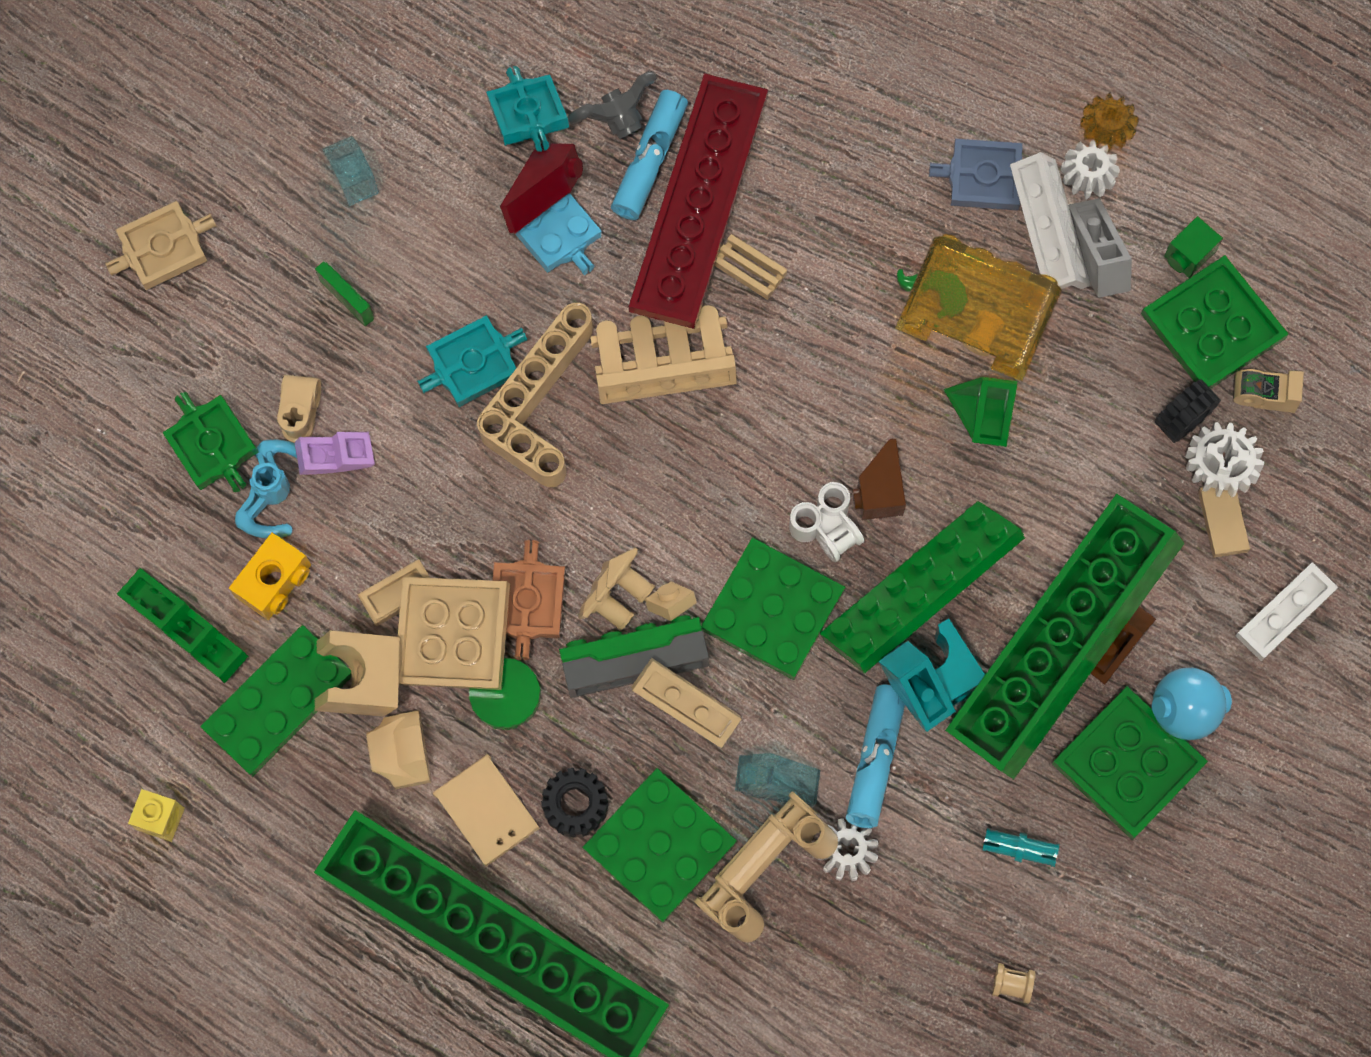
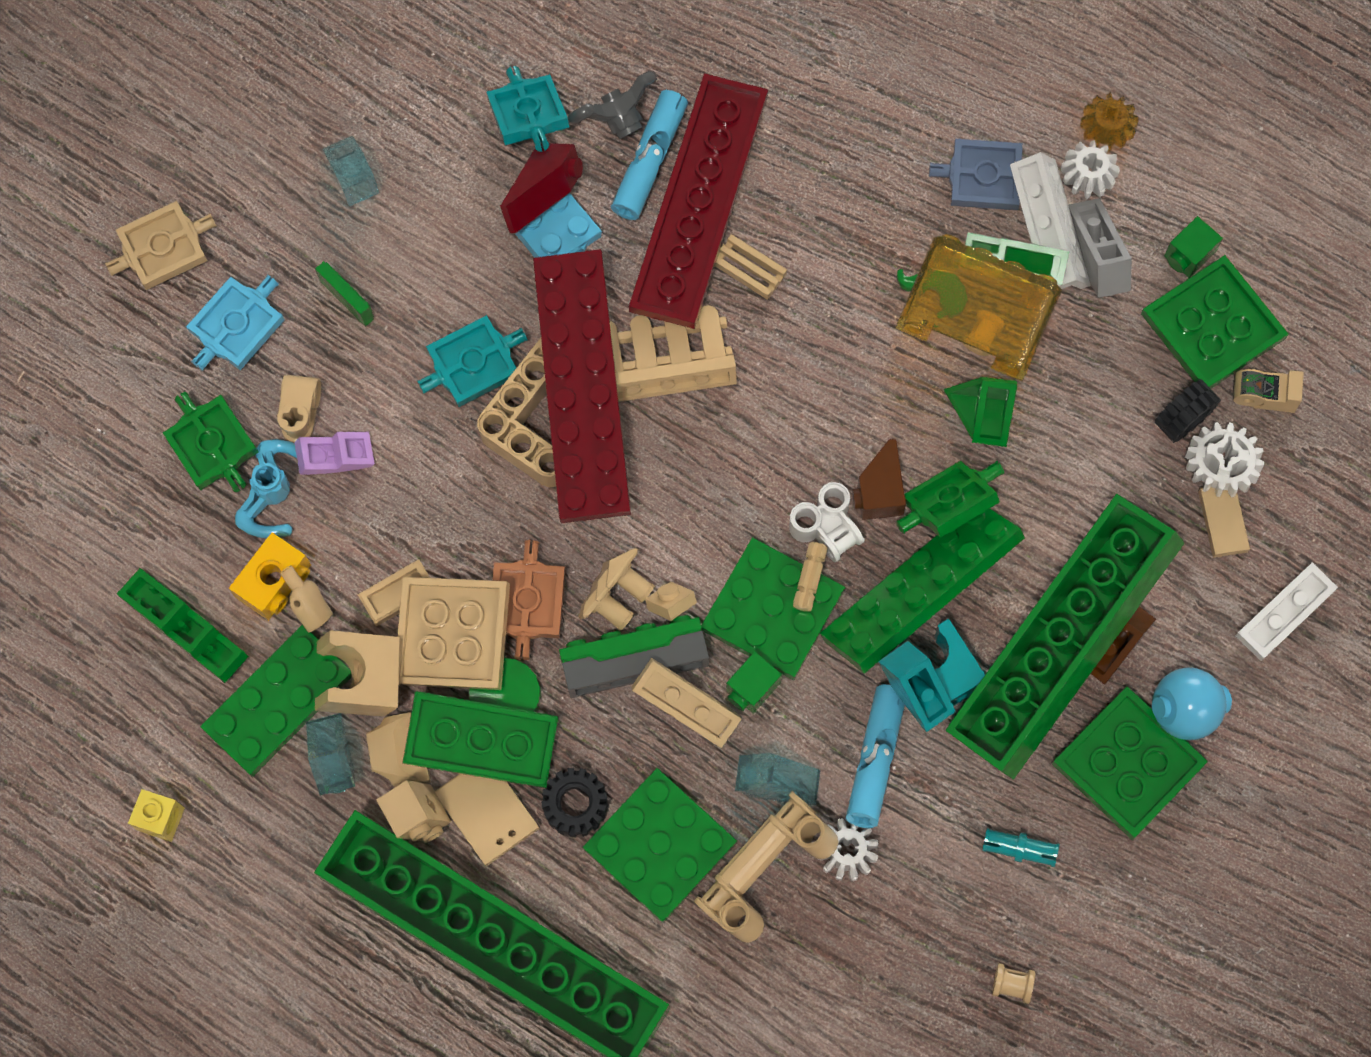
none -> medium azure plate [186,275,285,371]
none -> tan piece [280,565,333,633]
none -> clear light blue slope [306,713,355,796]
none -> tan brick [376,780,451,843]
none -> green tile [402,691,558,788]
none -> dark red plate [533,249,631,524]
none -> green brick [726,652,782,714]
none -> tan axle [793,542,827,612]
none -> green plate [896,460,1004,538]
none -> slope [960,232,1070,286]

